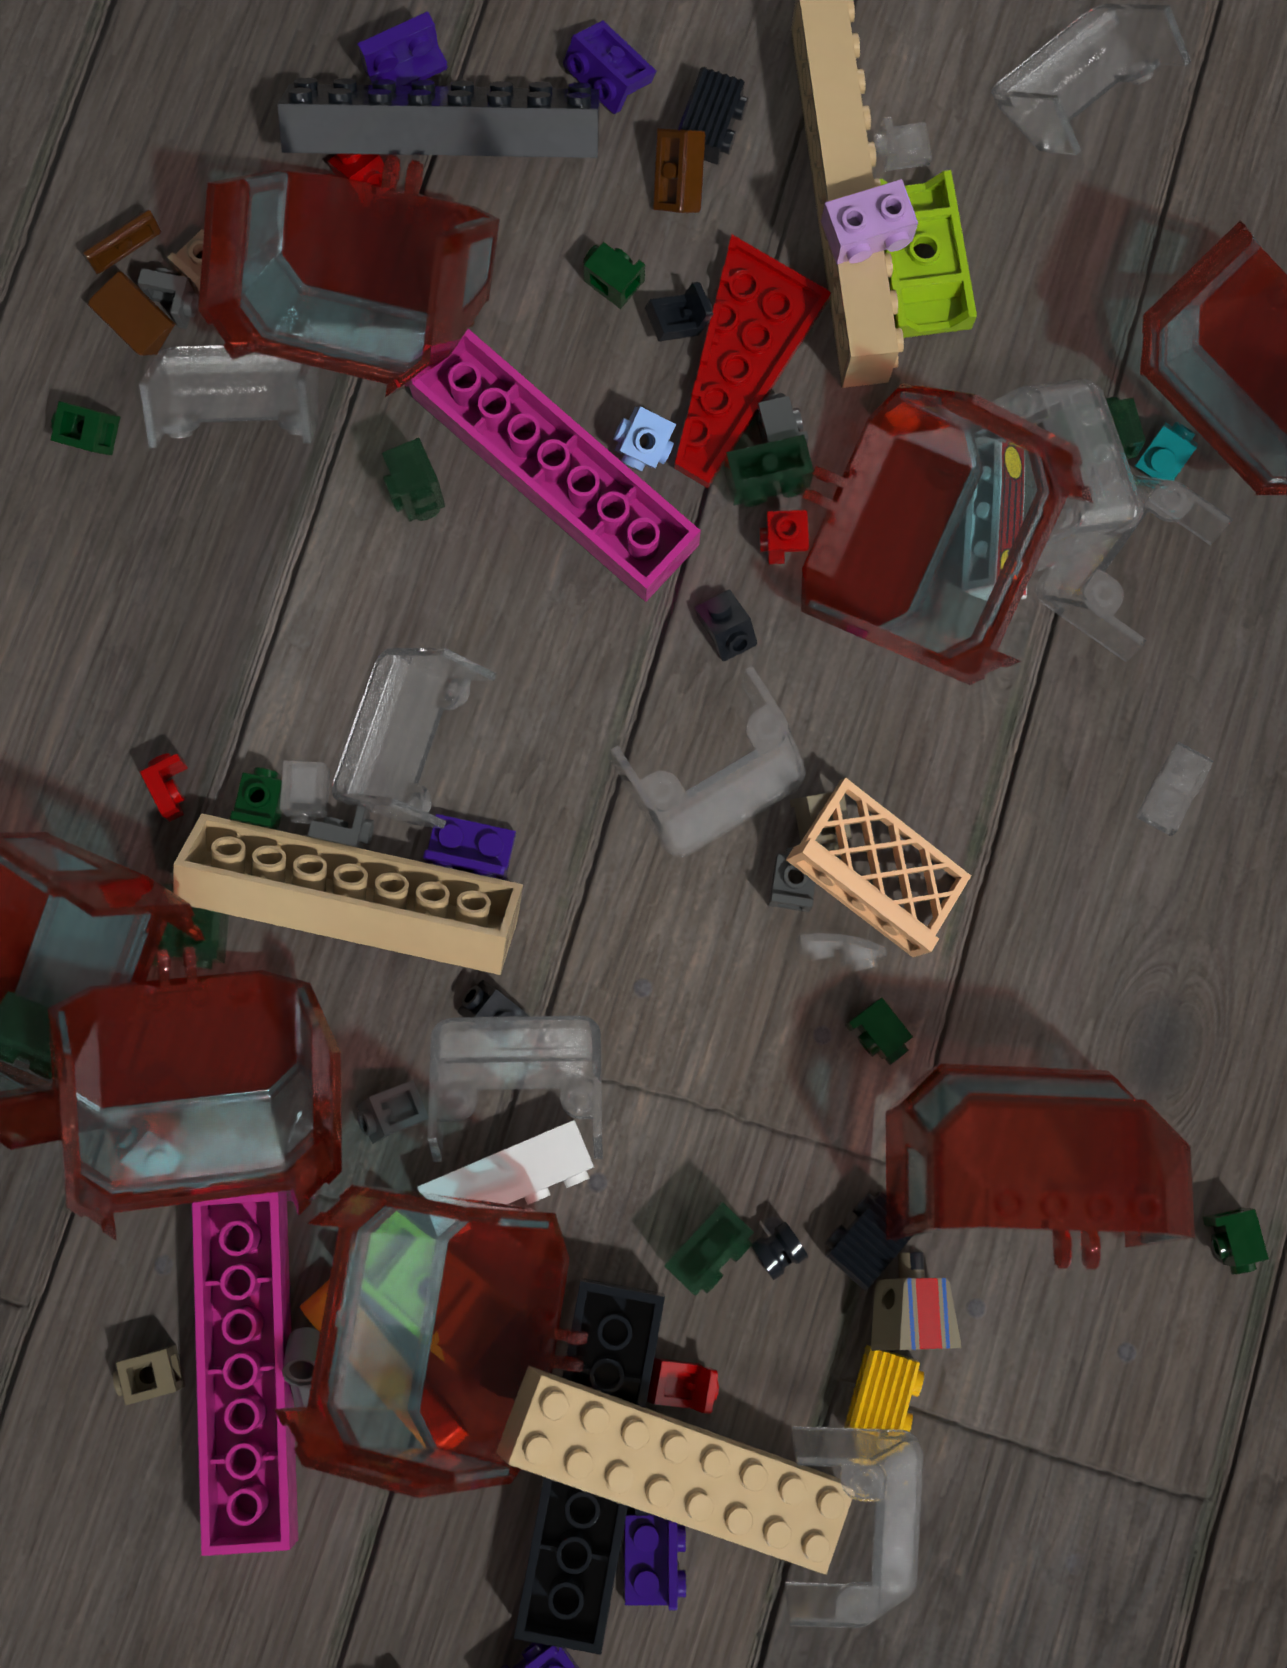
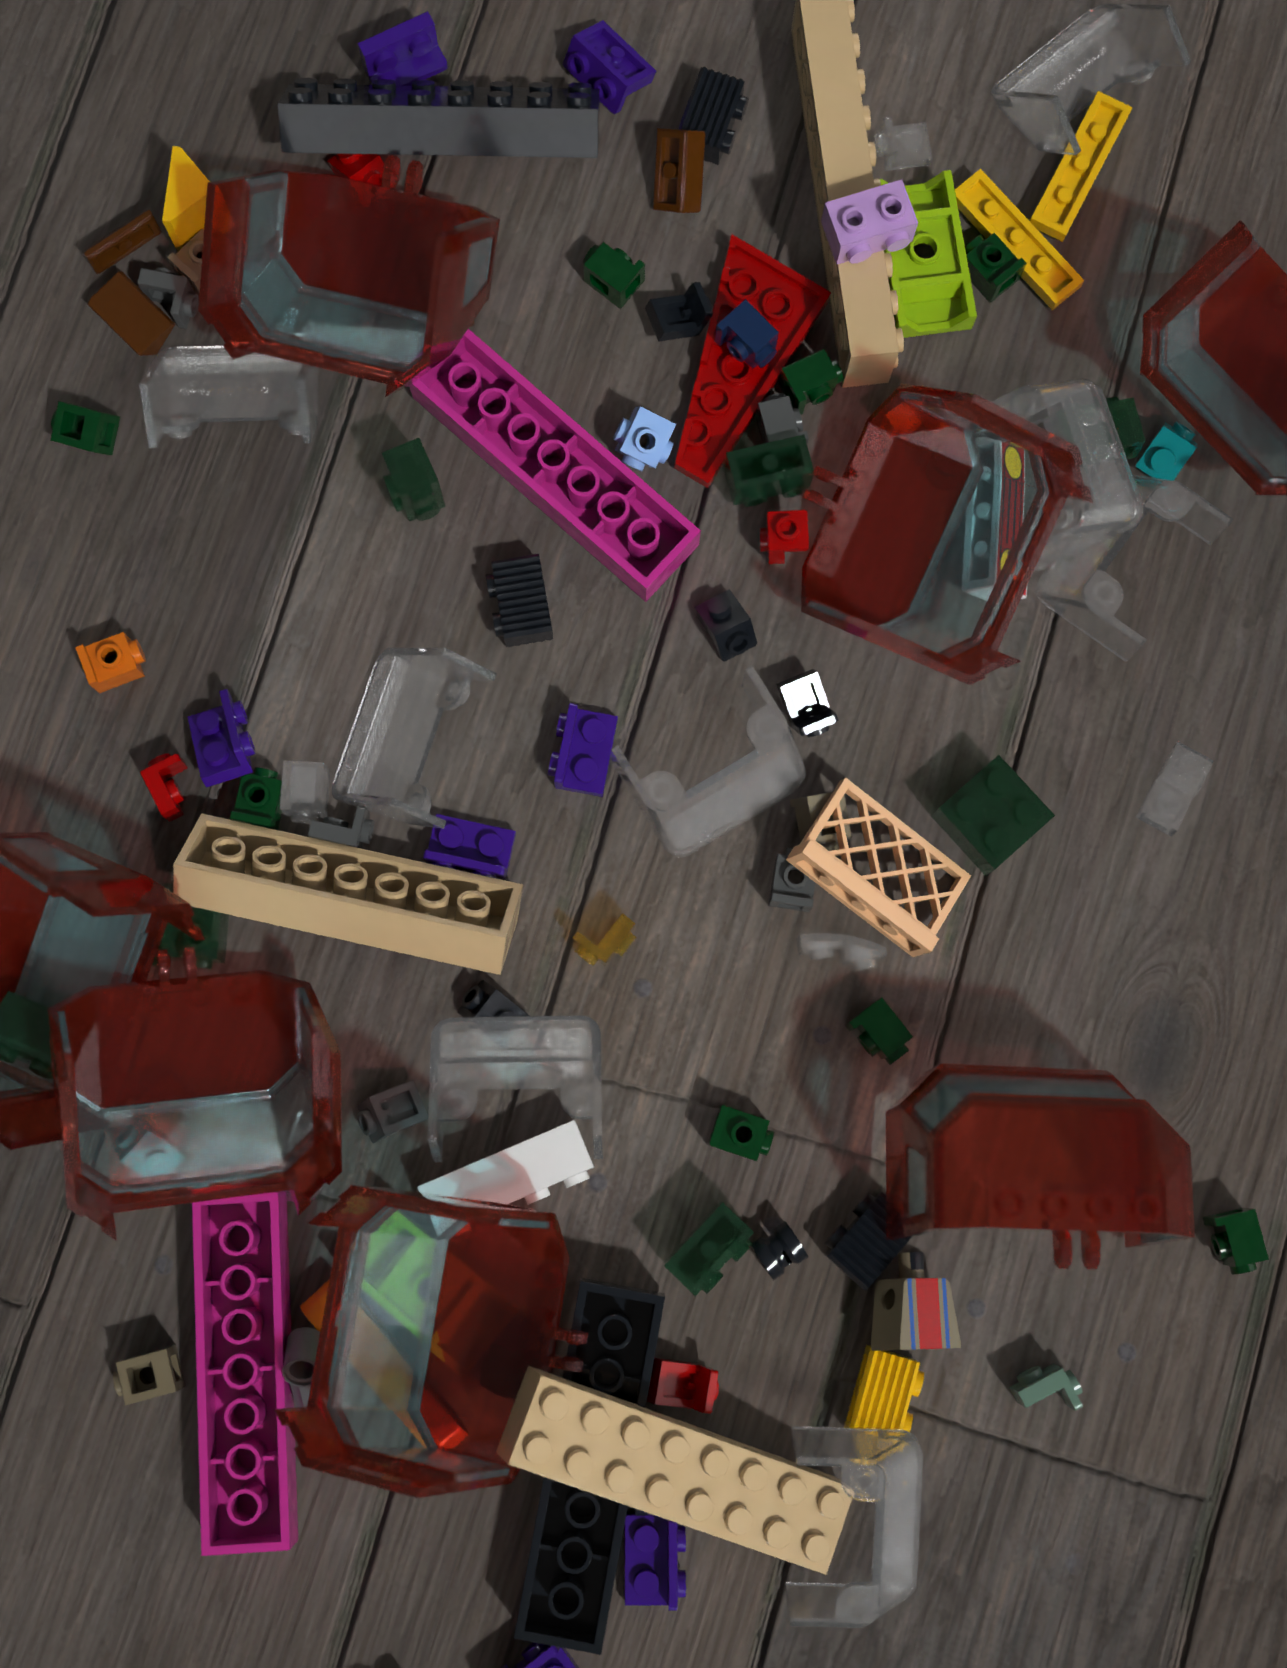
none -> orange brick [75,632,146,693]
none -> yellow slope [162,146,231,252]
none -> dark purple bracket [187,689,256,788]
none -> black brick [486,553,554,647]
none -> dark purple bracket [548,703,618,797]
none -> clear yellow bracket [572,913,637,966]
none -> dark green brick [708,1105,774,1161]
none -> dark blue brick [715,299,779,368]
none -> bracket [776,669,838,737]
none -> dark green brick [779,349,844,415]
none -> clear green brick [931,755,1055,876]
none -> yellow plate [955,169,1085,311]
none -> dark green brick [965,233,1027,303]
none -> sand green bracket [1010,1363,1083,1411]
none -> yellow plate [1030,91,1133,242]

